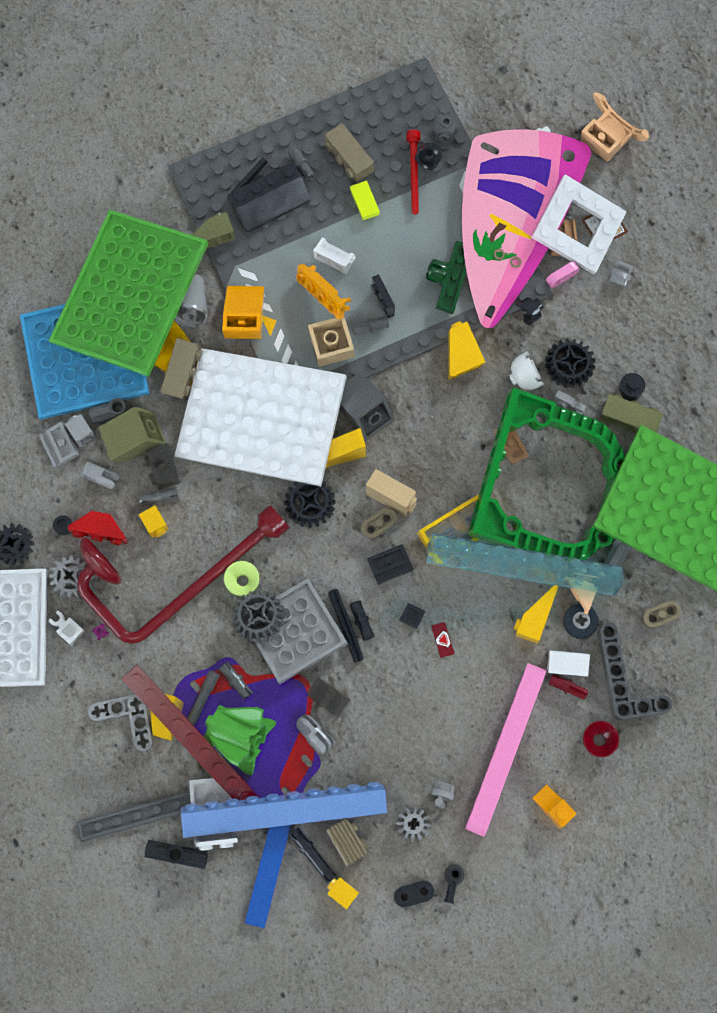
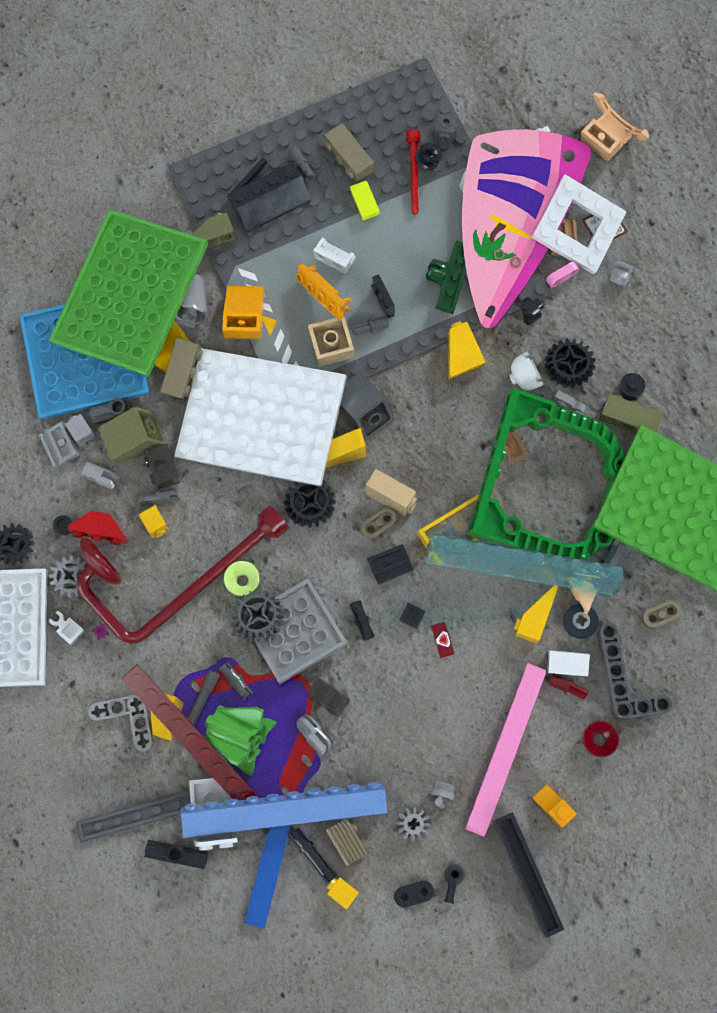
black axle [328,589,364,663] -> none
none -> black brick [492,812,565,938]

